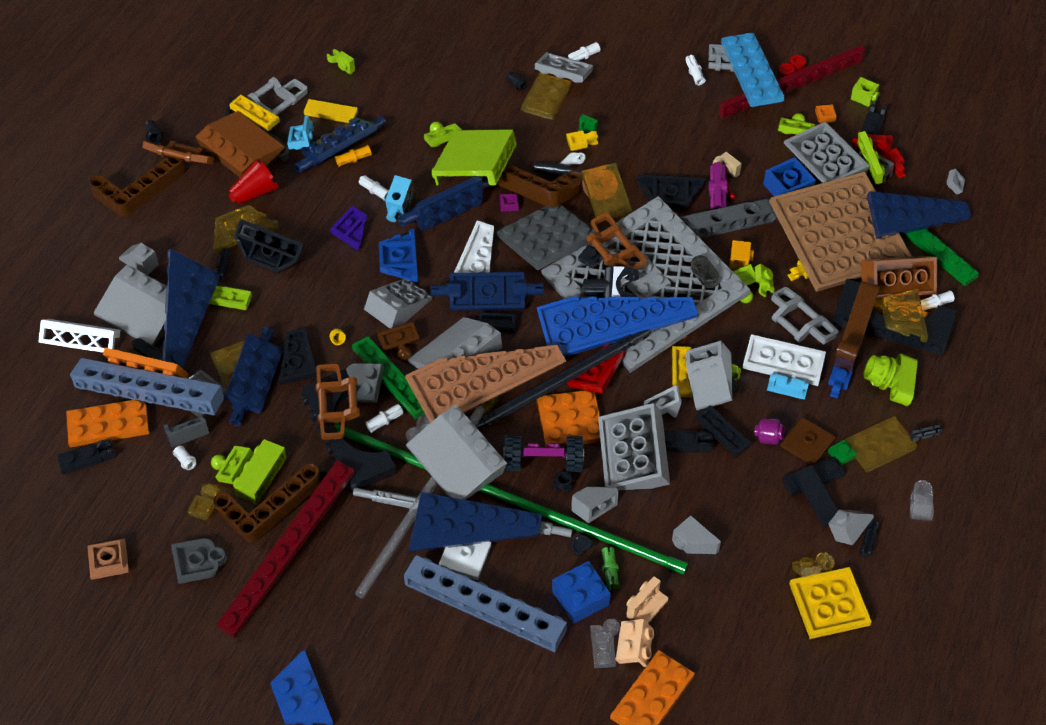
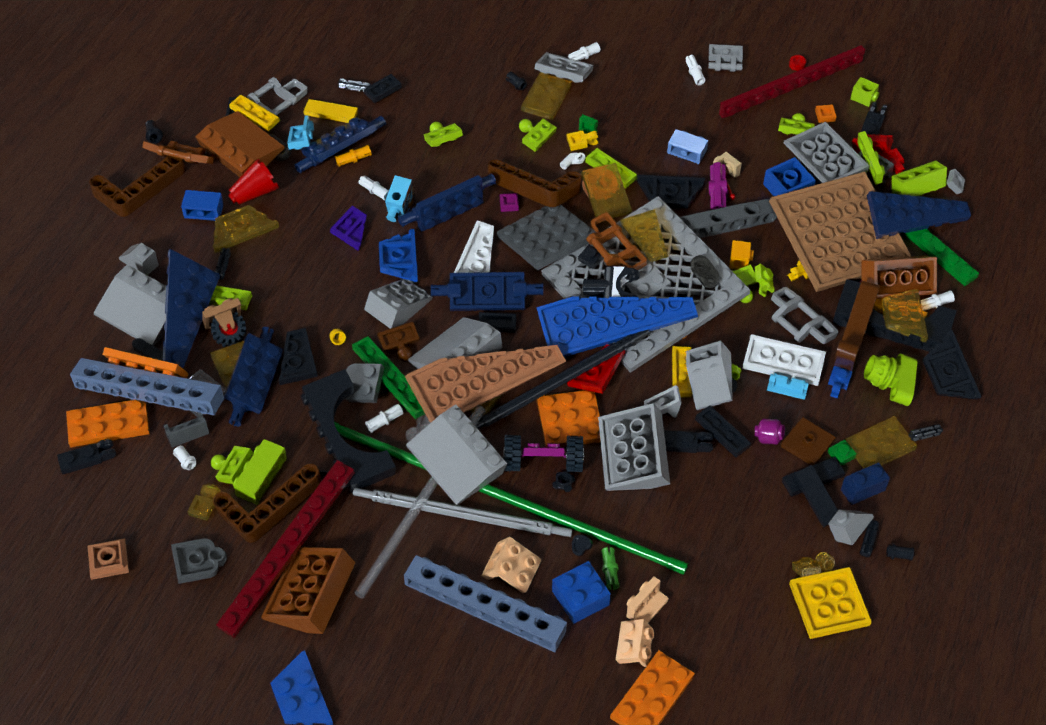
white fence [39,319,121,352] -> none
black wedge [234,219,305,273] -> none
dark orange bar [315,364,360,440] -> none
lime plate [327,49,355,74] -> none
dark blue wing [409,492,542,553] -> none
lime panel [432,130,517,185] -> none
white plate [439,542,491,580] -> none
black pin [535,161,571,176] -> none
light grey slope [571,487,618,523] -> none
clear hinge [590,619,620,668] -> none
light grey slope [672,516,721,554] -> none
dark azure plate [721,32,784,107] -> none
red tile [778,63,795,78] -> none
clear piece [910,480,934,521] -> none
none -> blue brick [181,190,224,221]
none -> plate [202,298,246,347]
none -> dark orange slope [261,547,355,634]
none -> axle [338,78,371,92]
none -> black plate [364,74,402,103]
none -> light nougat bracket [481,536,541,593]
none -> lime plate [519,118,557,152]
none -> lime plate [585,148,637,189]
none -> clear yellow wing [620,209,668,262]
none -> brick [667,129,708,164]
none -> dark blue brick [841,463,890,505]
none -> black pin [886,543,914,561]
none -> lime brick [891,161,947,196]
none -> black wing [922,330,982,400]

